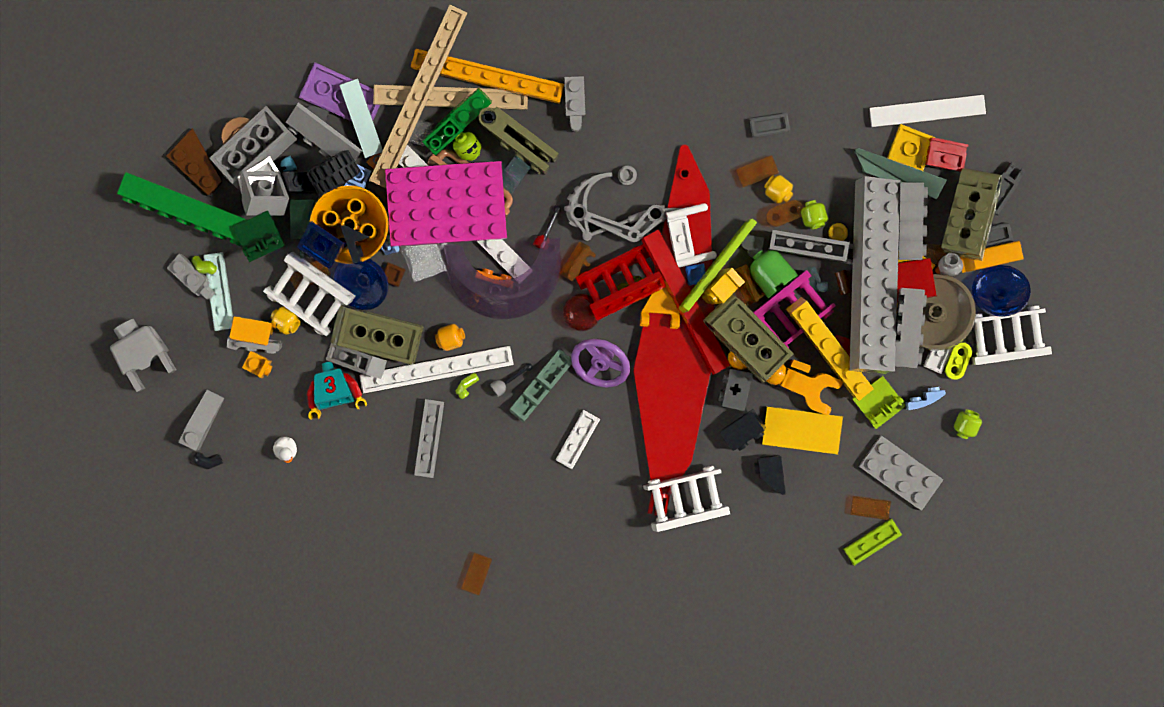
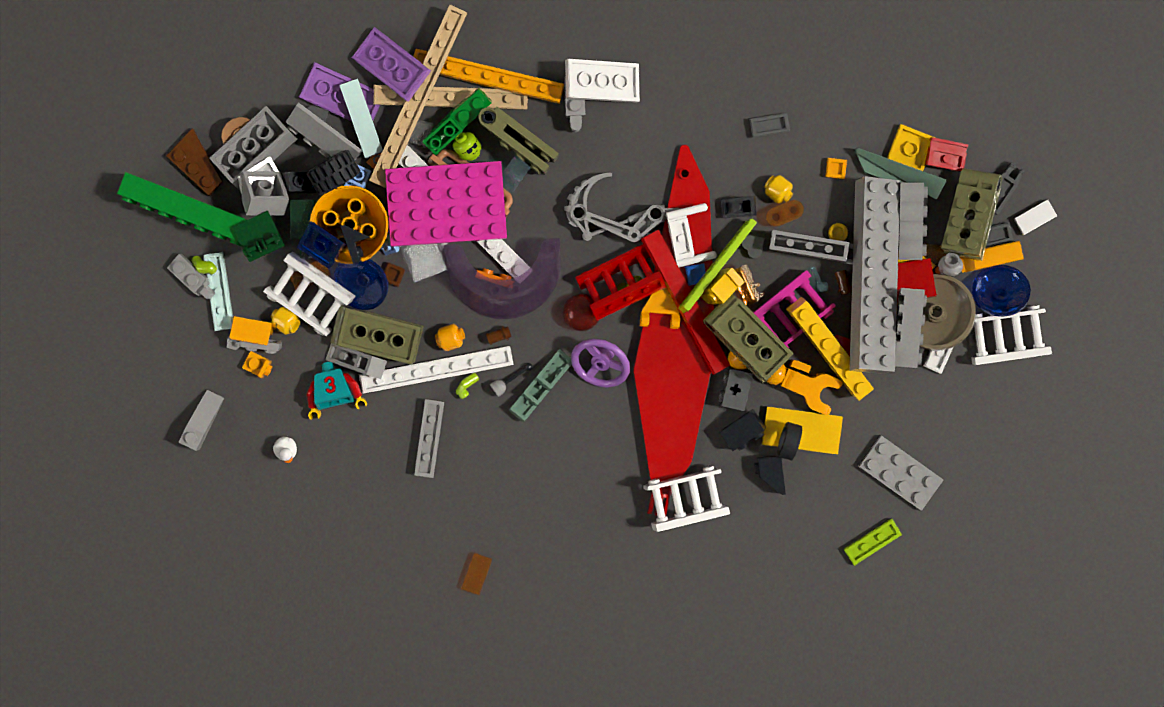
light grey piece [110,319,177,392] -> none
black arm [194,452,223,469] -> none
medium azure hinge [277,156,297,172] -> none
black hinge [533,206,561,251] -> none
white tile [556,410,600,469] -> none
clear orange plate [559,242,596,281] -> none
light grey plate [618,166,637,185] -> none
clear orange plate [736,155,779,188] -> none
bright green cylinder [750,250,798,298] -> none
lime head [801,200,828,230] -> none
clear orange tile [850,496,891,520] -> none
lime hinge [853,376,906,429] -> none
white tile [869,95,986,128] -> none
light blue slope [905,387,946,410] -> none
neon yellow plate [945,343,972,380] -> none
lime head [954,409,982,439] -> none
none -> medium lavender tile [352,27,431,102]
none -> reddish brown pin [486,326,512,345]
none -> white tile [565,59,640,103]
none -> black slope [721,196,757,218]
none -> black tyre [777,422,802,461]
none -> light orange tile [825,158,847,179]
none -> white tile [1014,200,1057,235]

